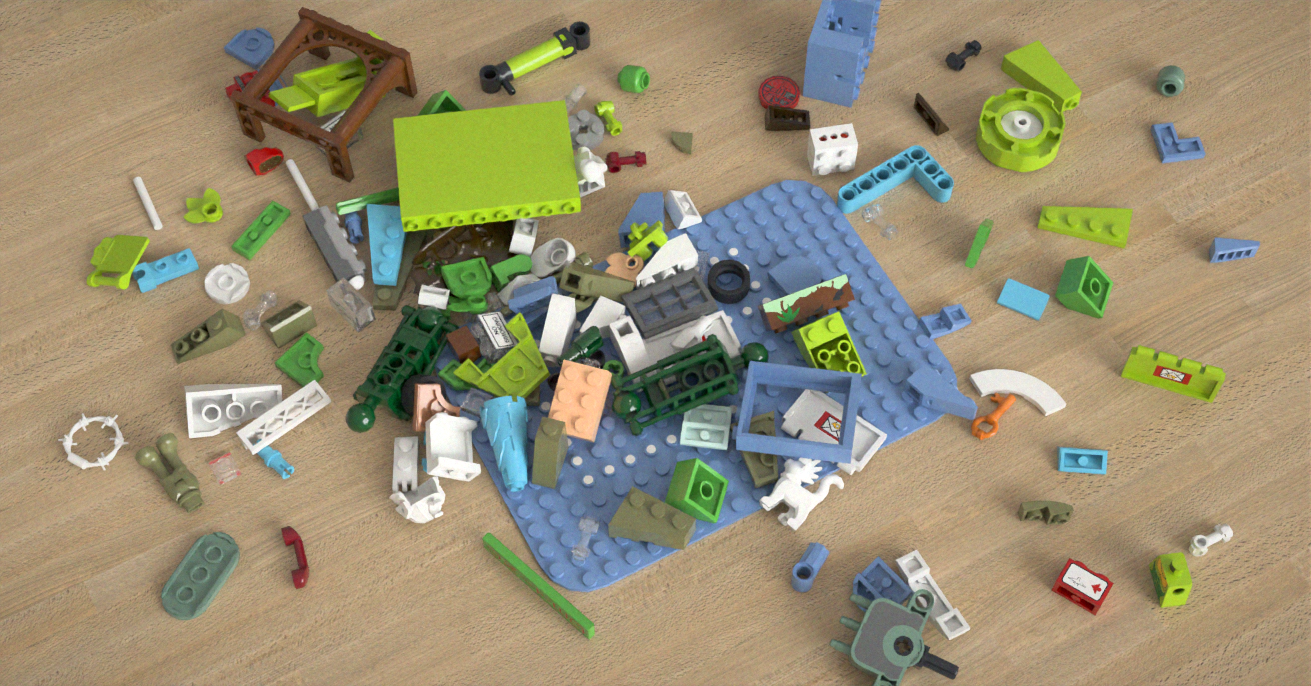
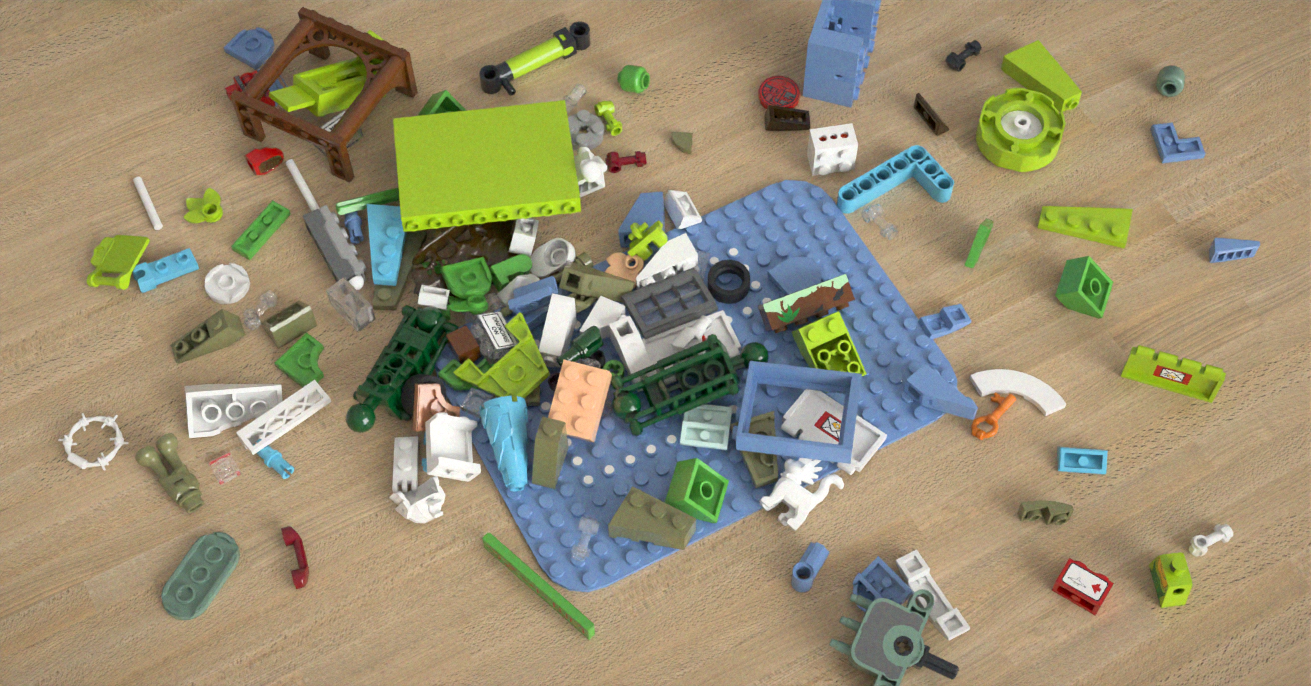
medium azure slope [997,278,1050,321] -> none

